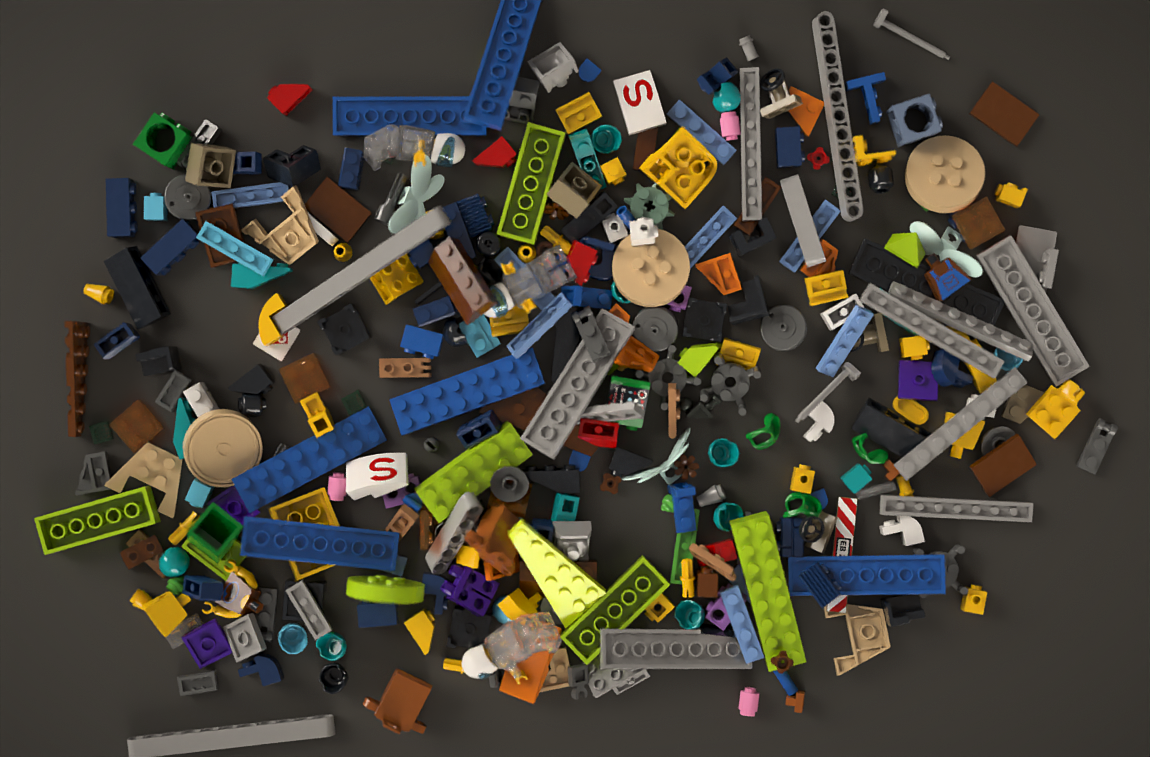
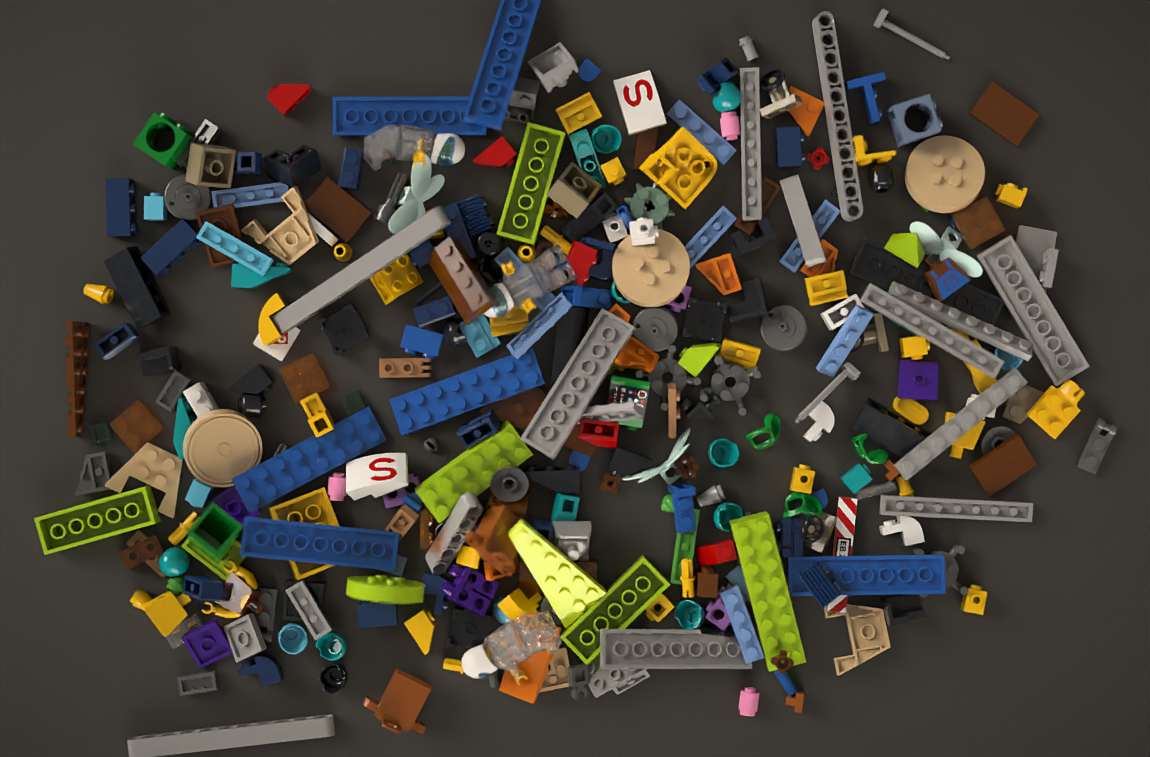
dark grey plate [571,305,611,362] -> none
medium nougat hinge [688,543,736,581] -> none
dark blue brick [931,349,973,388] -> none

